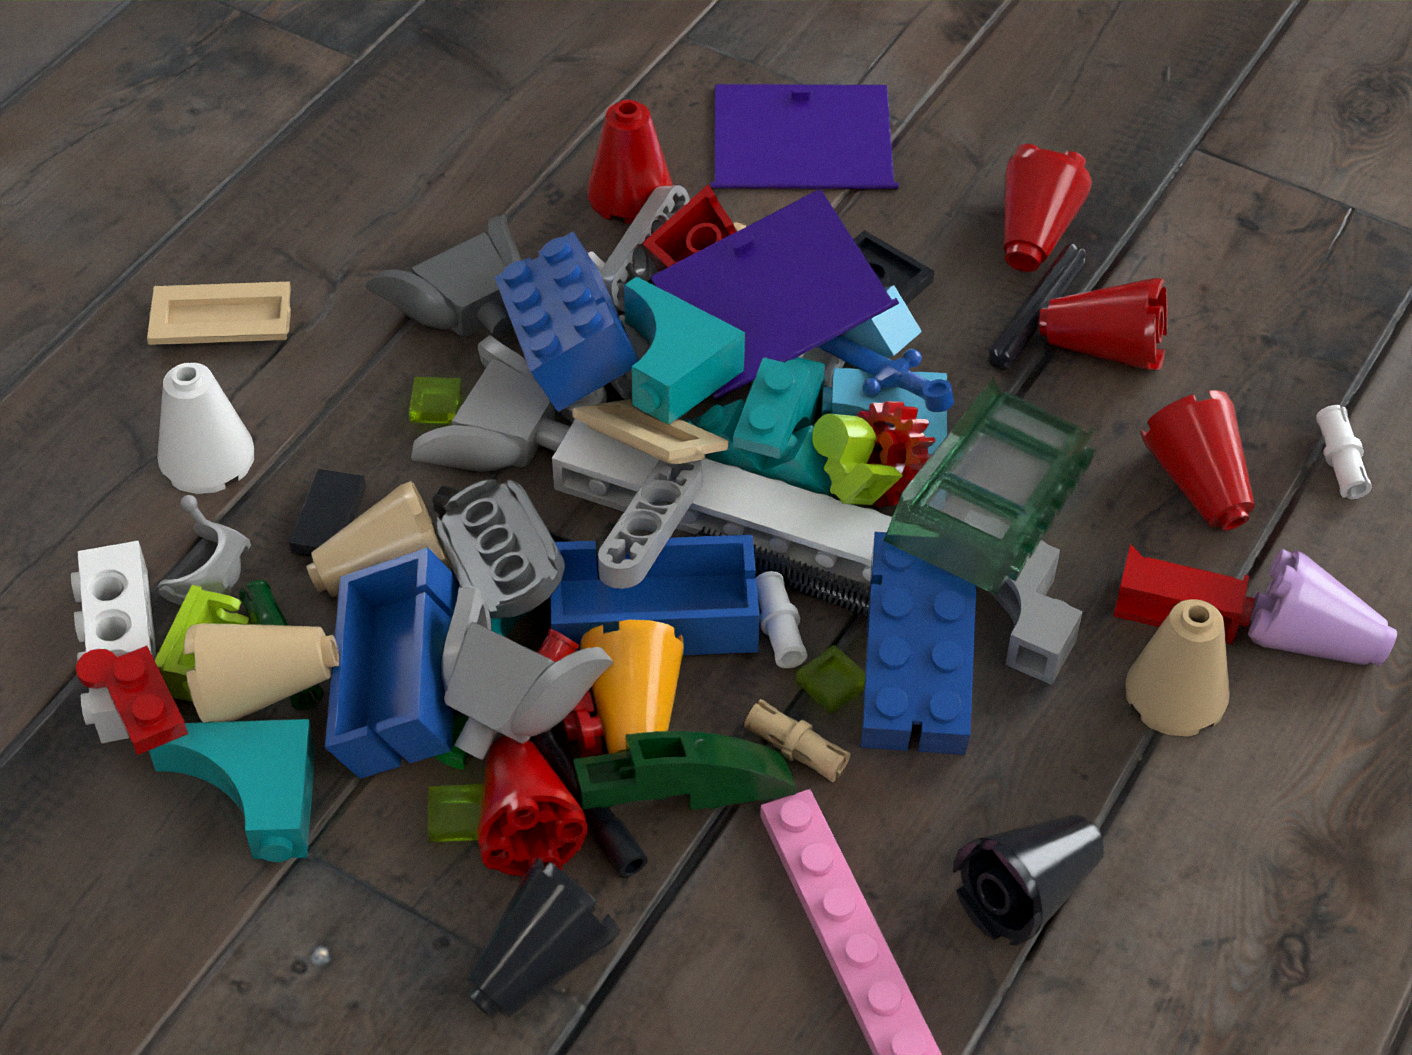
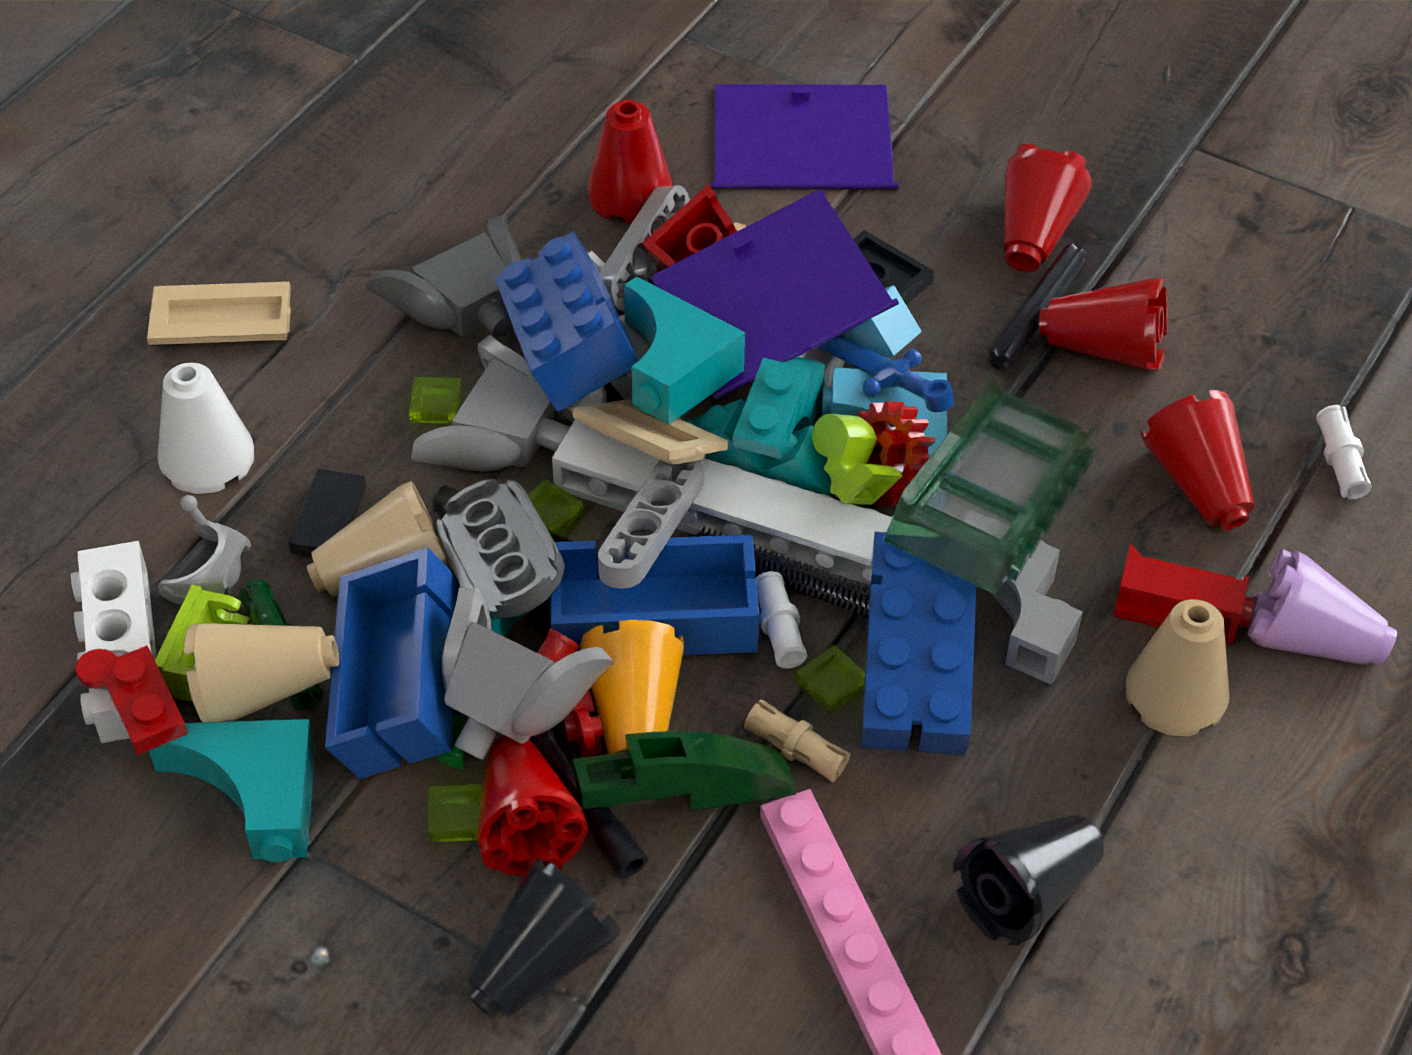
none -> clear neon green tile [528,479,583,534]

